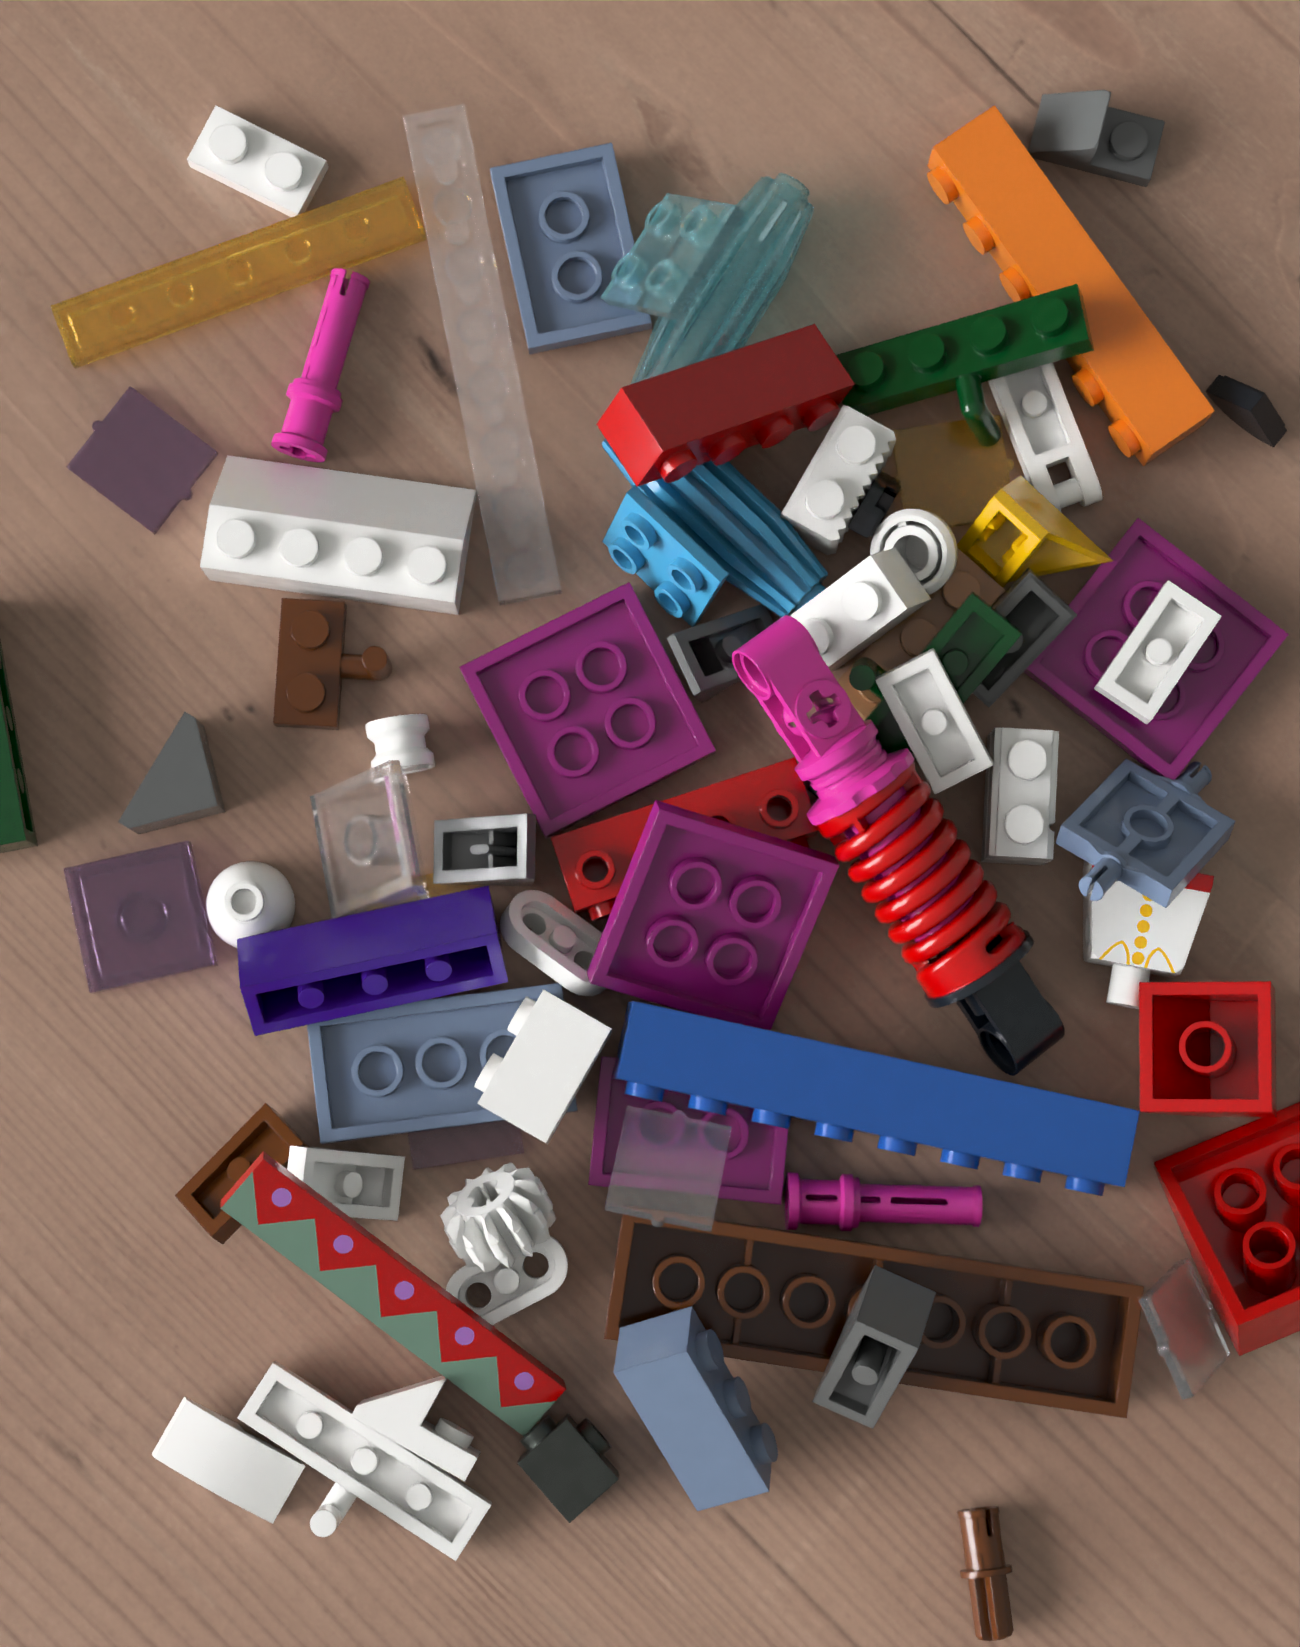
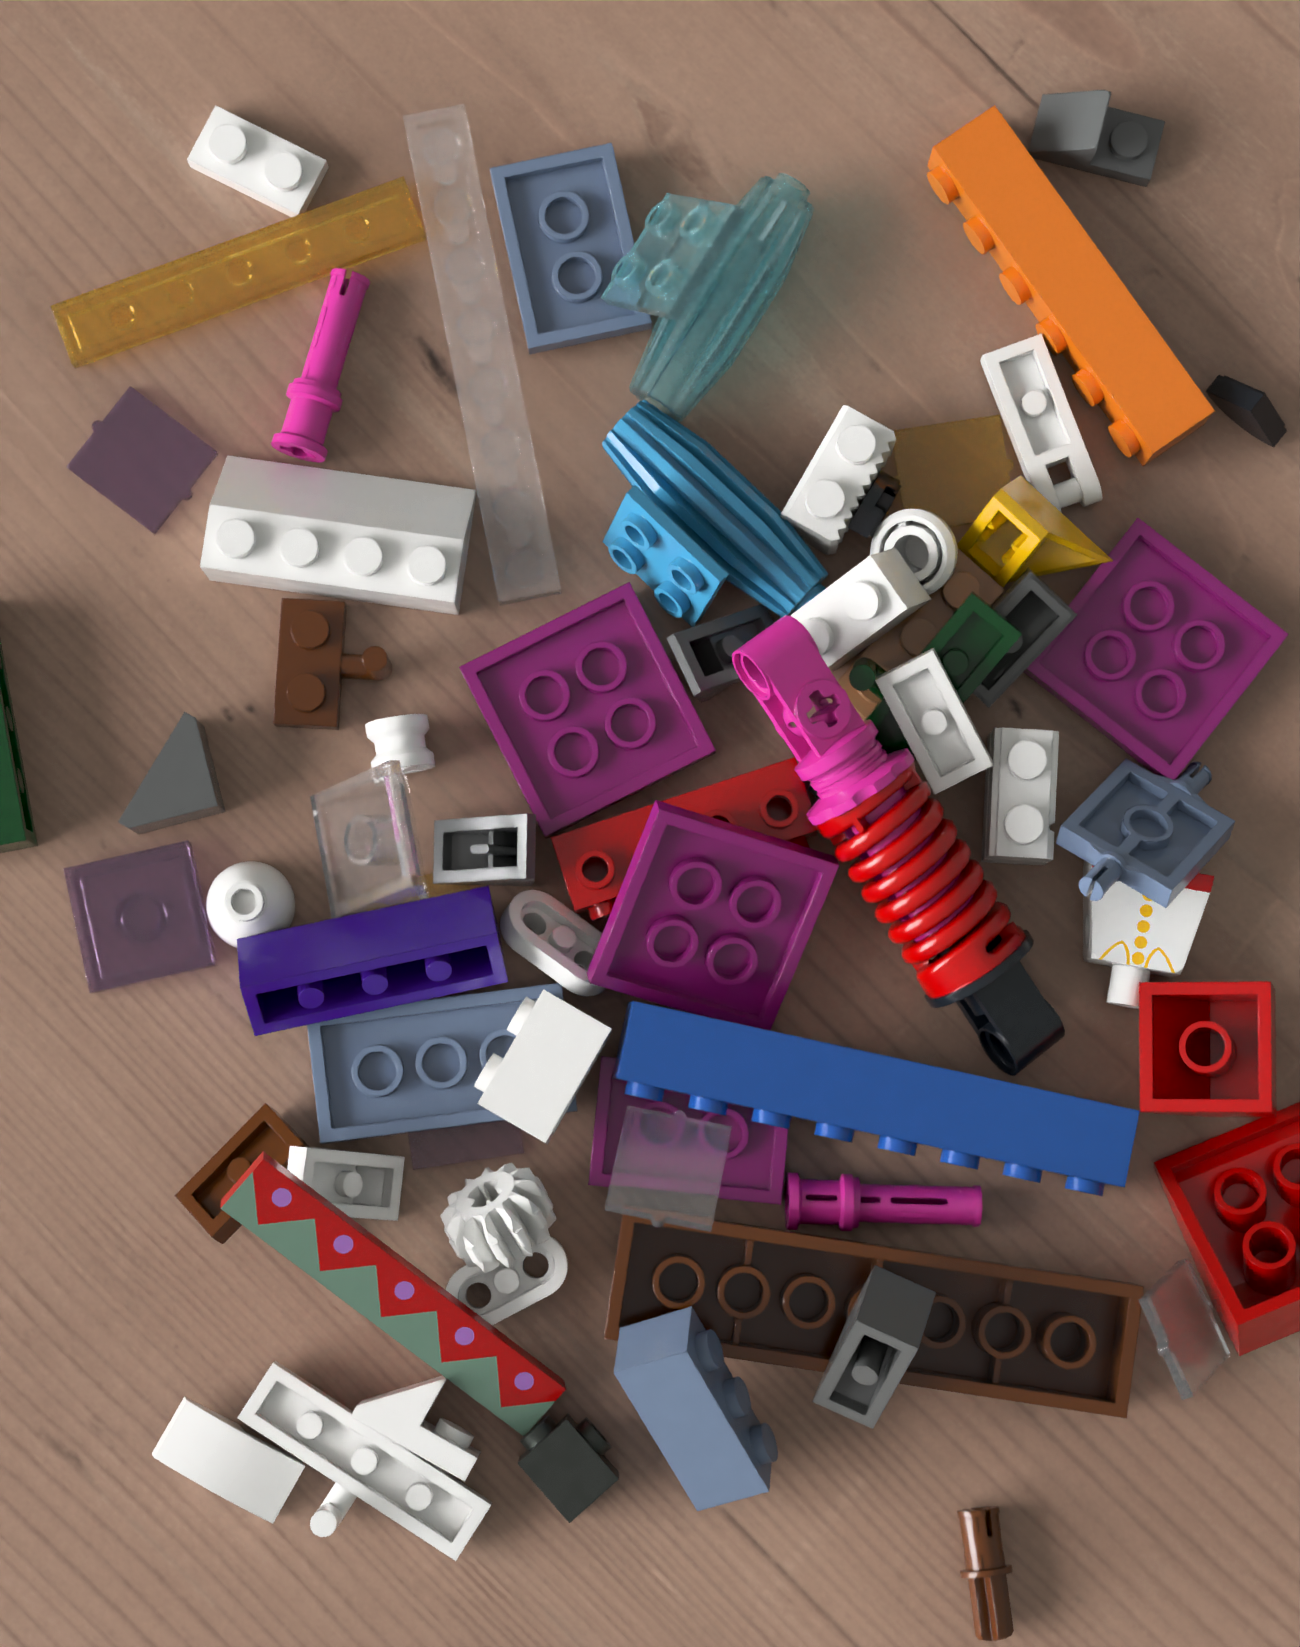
red brick [596,324,855,487] -> none
dark green plate [836,284,1094,447] -> none
white plate [1094,580,1222,724] -> none

